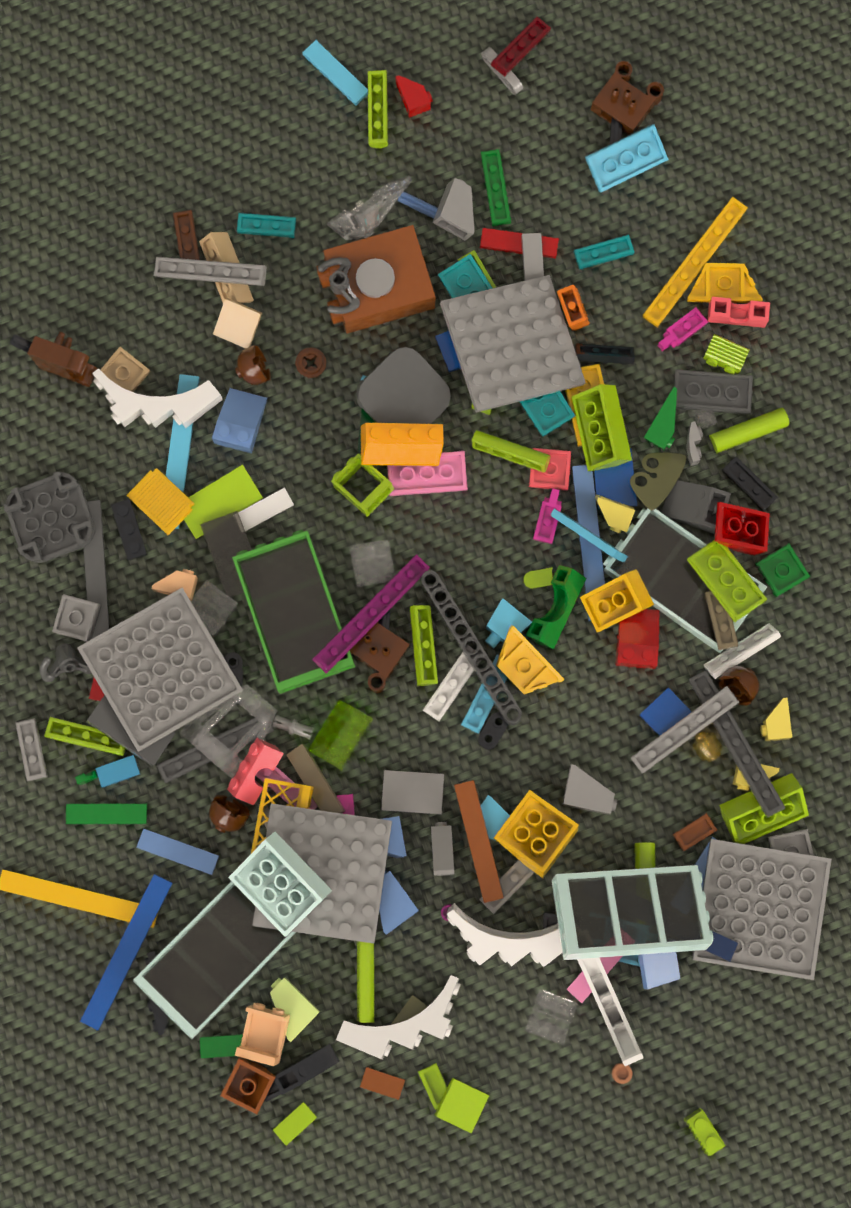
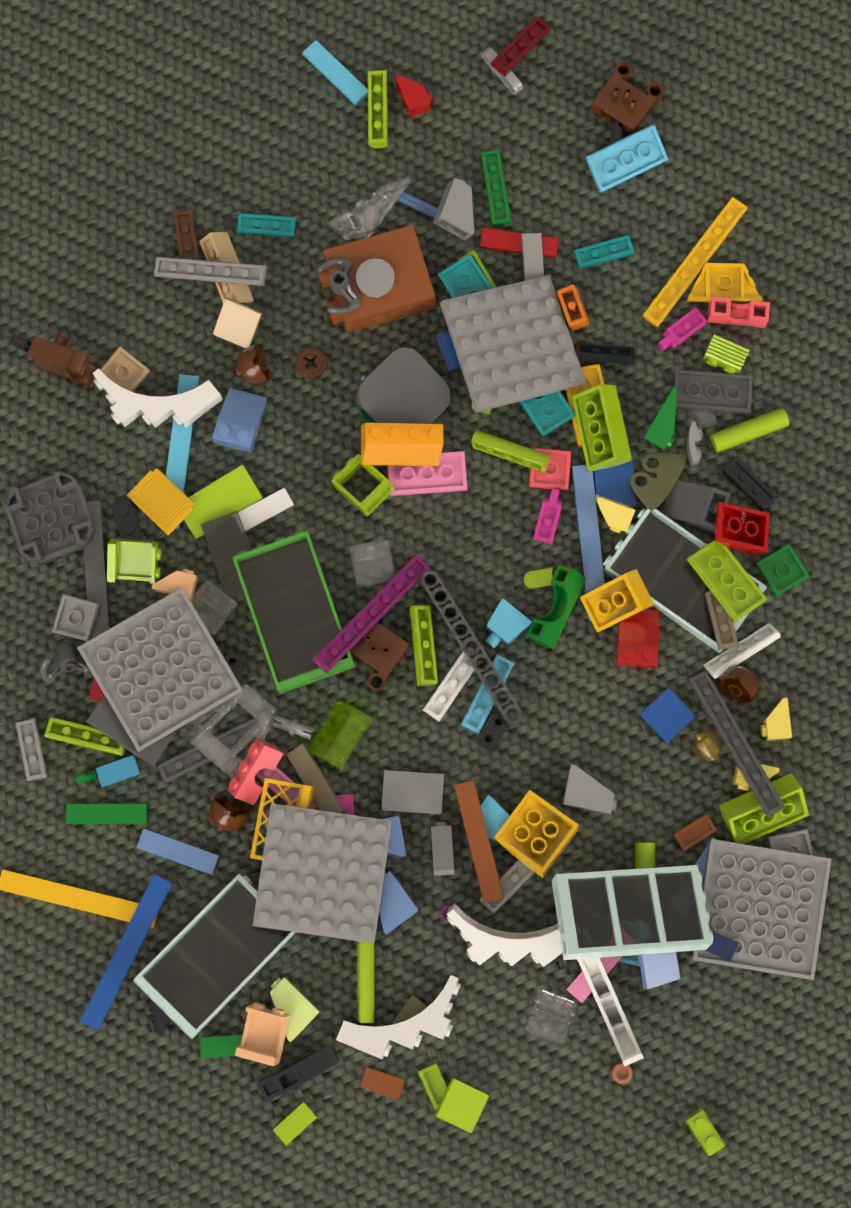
dark orange slope [220,1057,276,1114] -> none
light aqua slope [228,832,332,937] -> none
yellow wing [496,625,564,695] -> none
medium azure tile [550,509,628,562] -> none
light grey tile [631,686,739,774] -> none
none -> lime panel [107,538,162,585]

